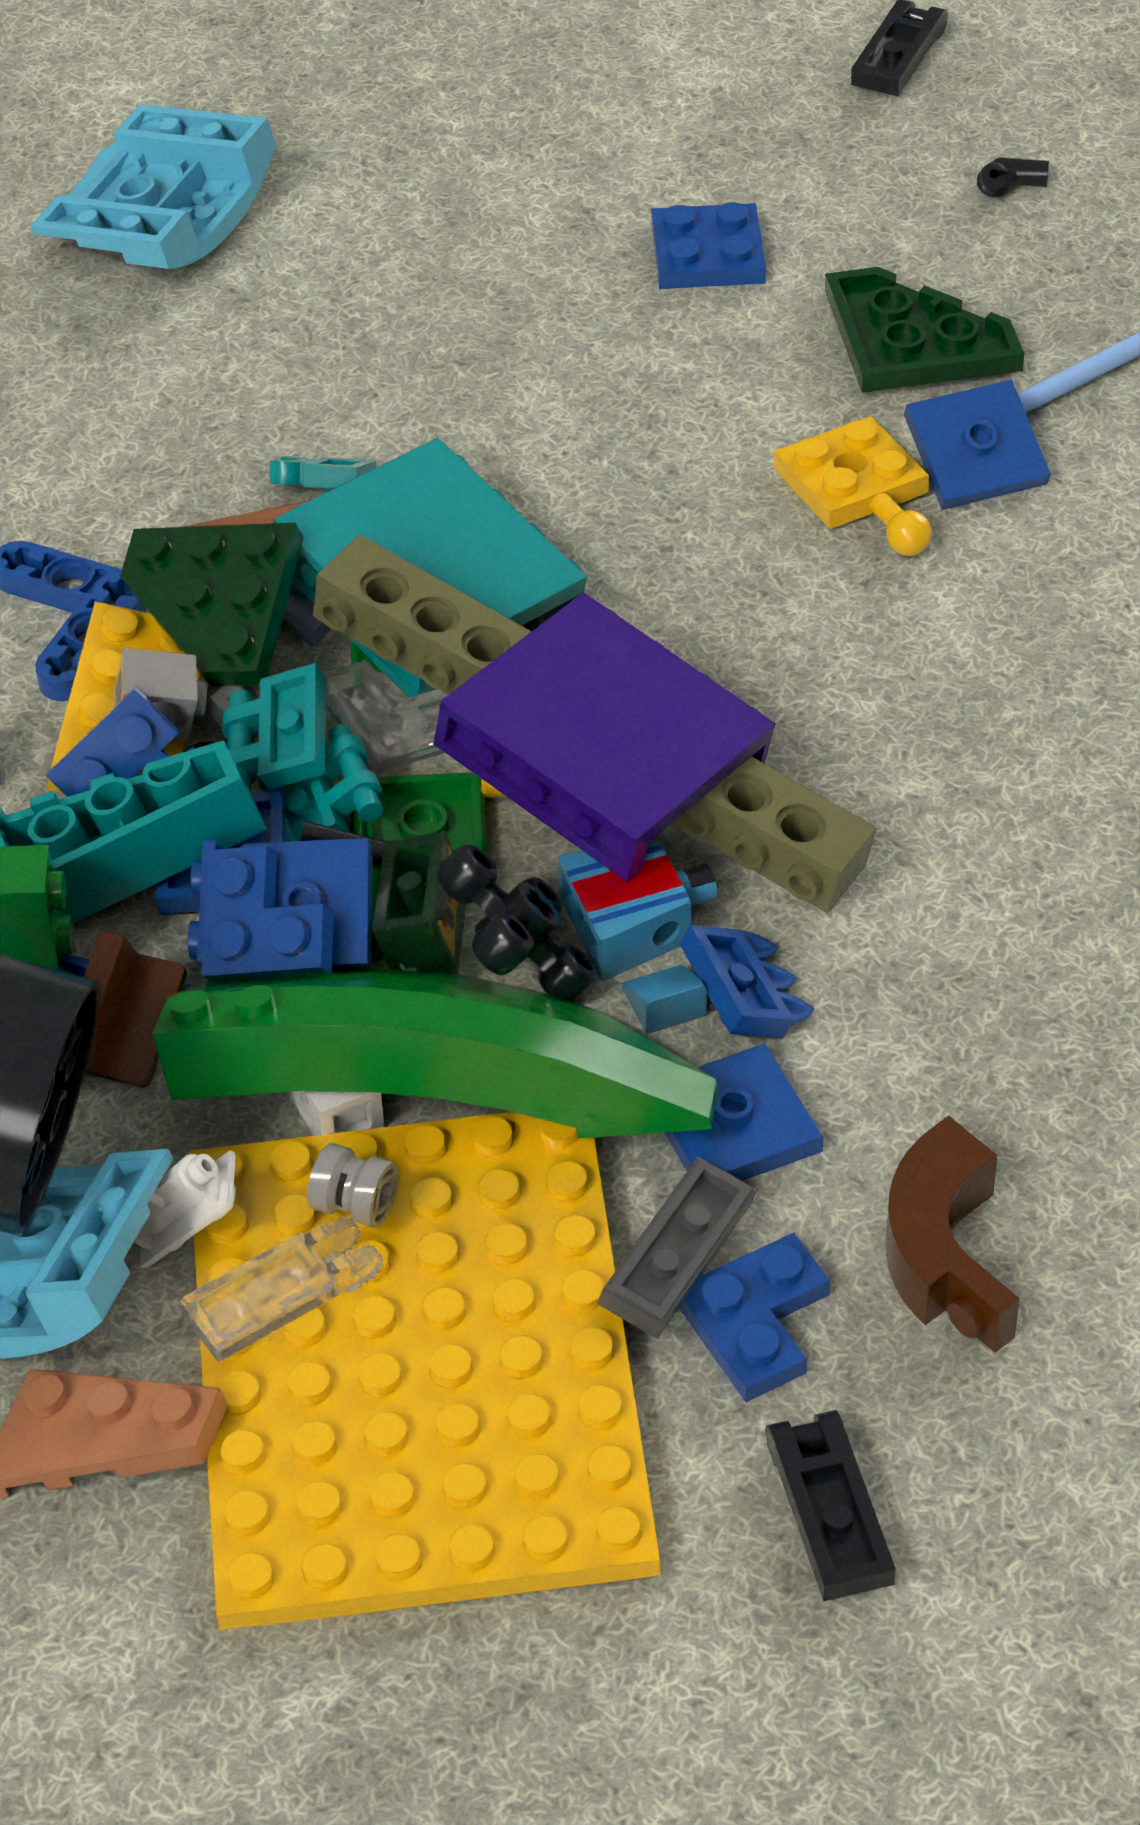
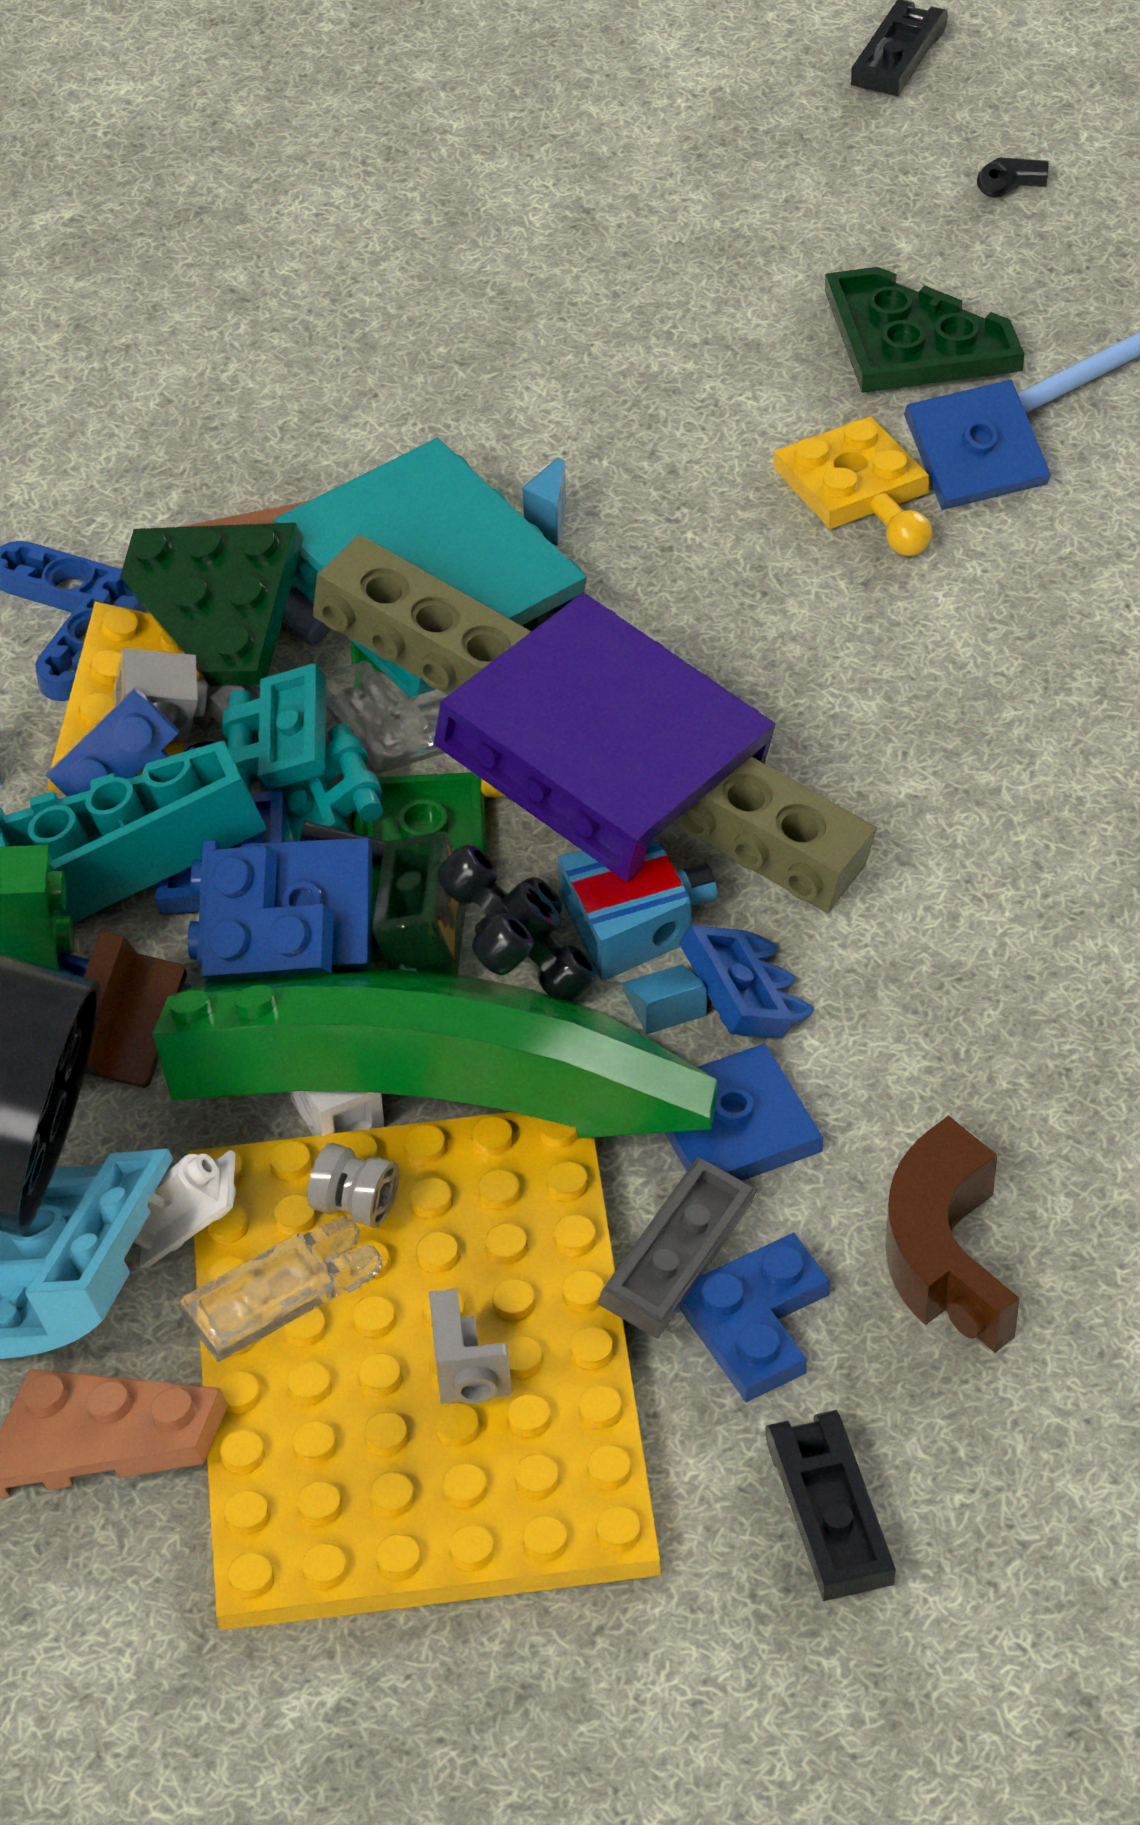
medium azure slope [30,104,276,269] -> none
teal plate [270,456,376,494] -> none
blue plate [651,202,766,289] -> none
none -> light grey bracket [429,1289,512,1404]
none -> dark azure slope [522,458,566,545]

